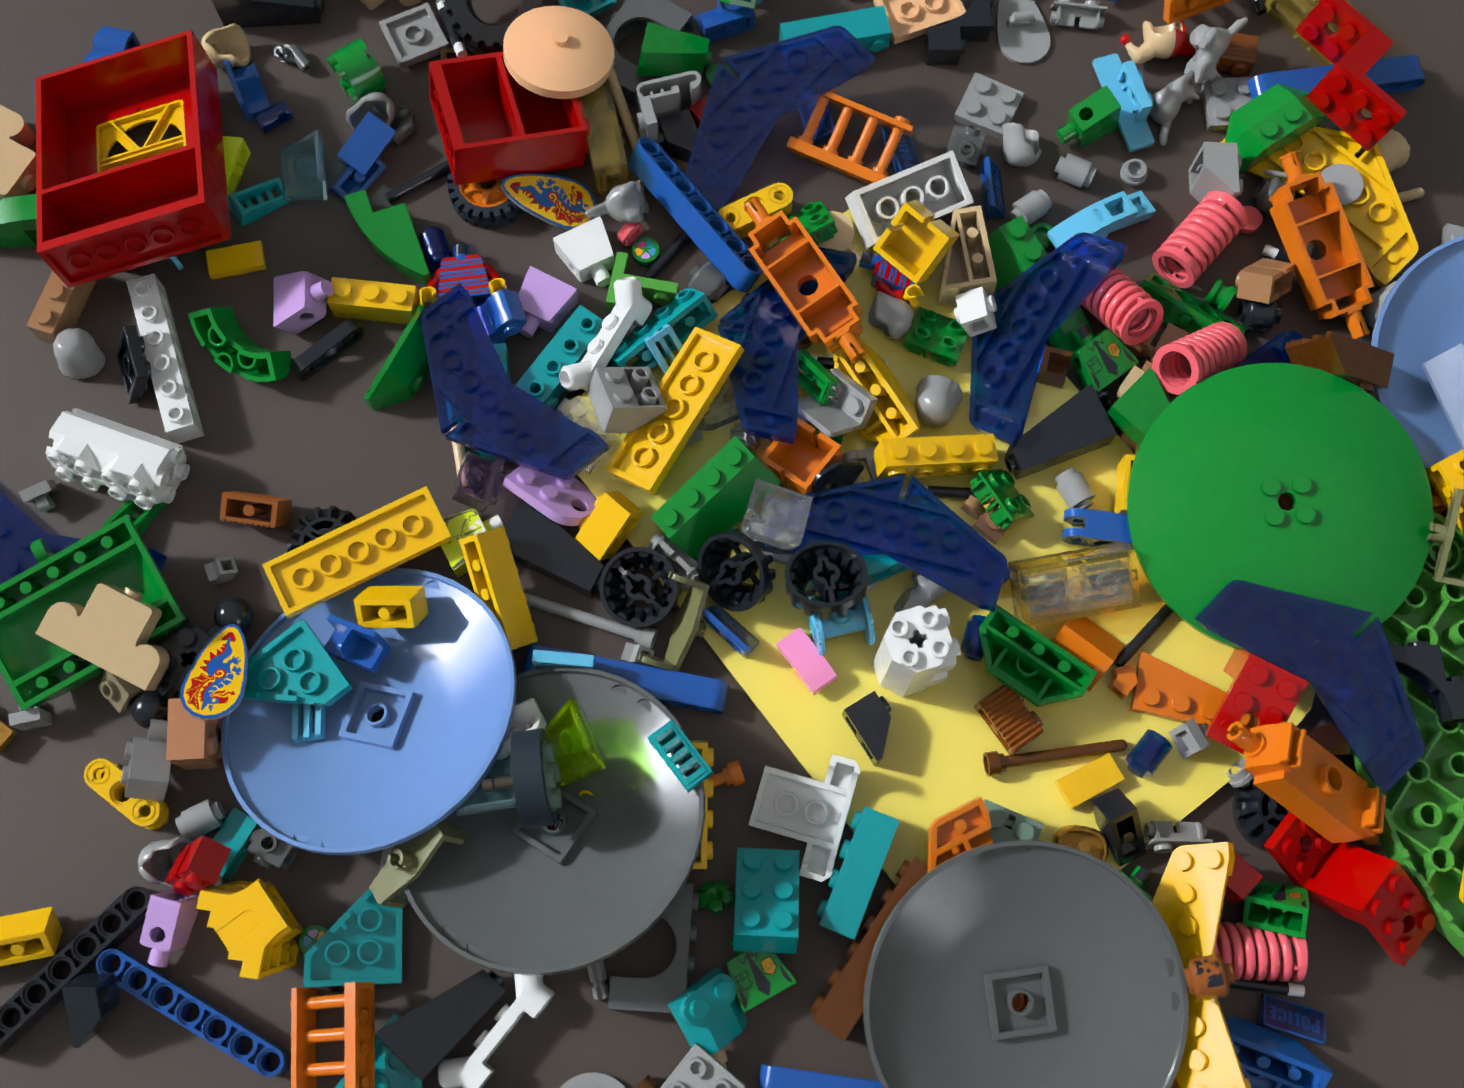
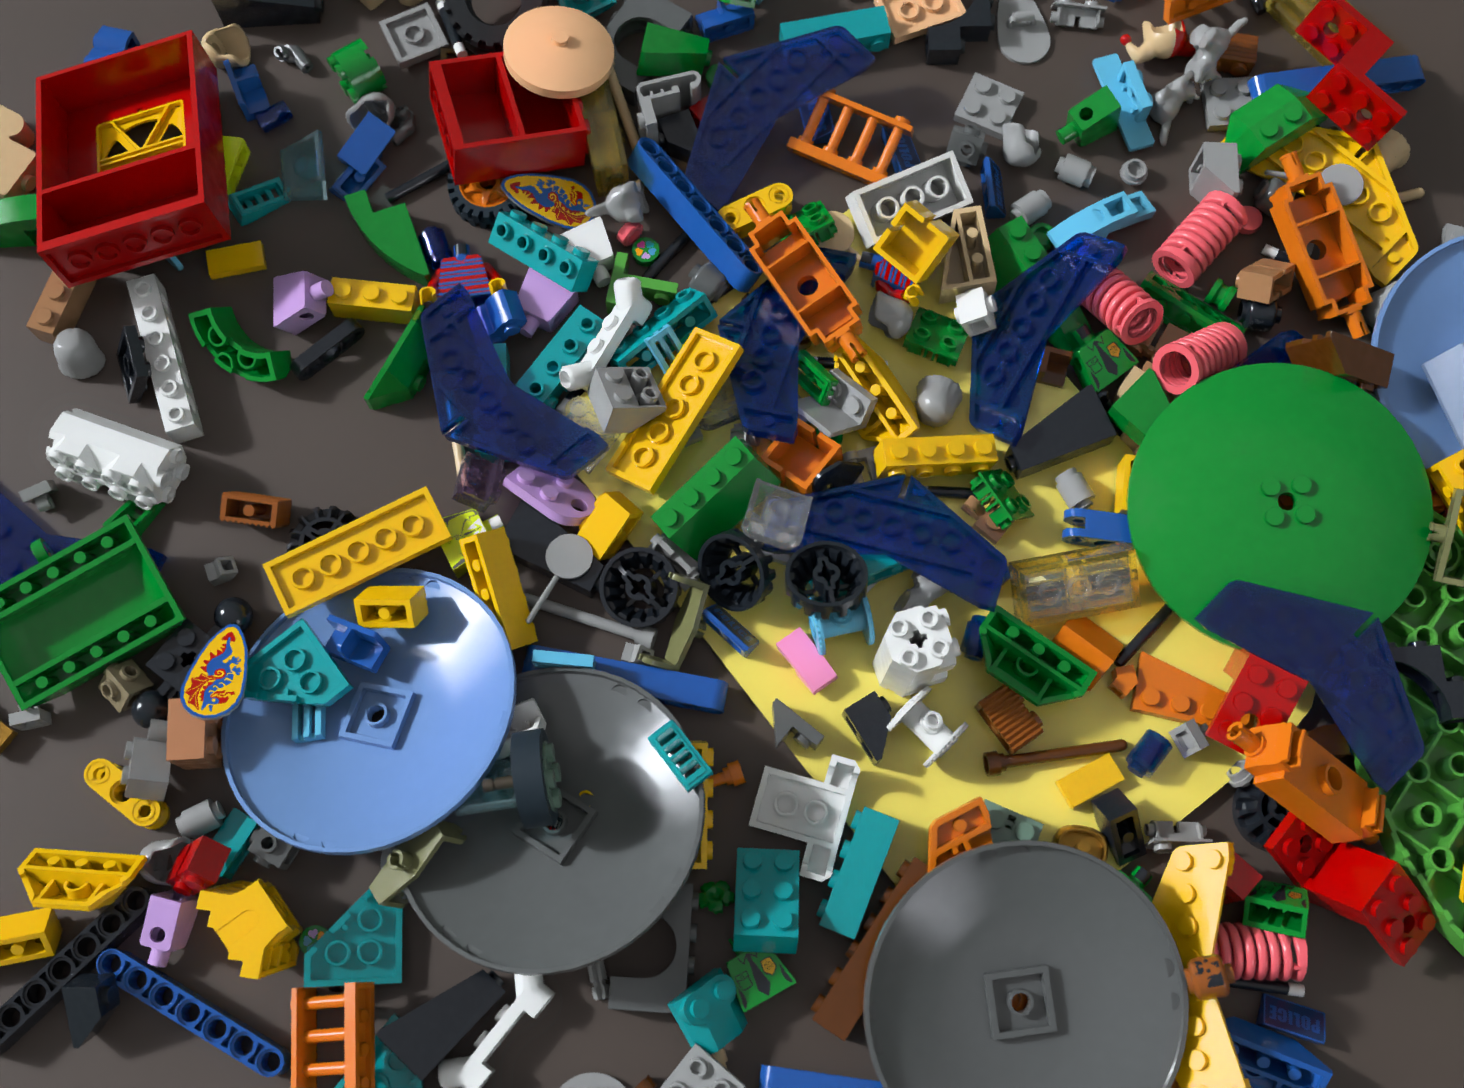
tan brick [35,583,170,691] -> none
clear neon green slope [545,698,606,786] -> none
none -> yellow wedge [17,848,147,912]
none -> teal brick [488,209,599,292]
none -> light grey piece [526,534,593,624]
none -> dark grey slope [772,698,824,750]
none -> white hose [887,686,968,768]

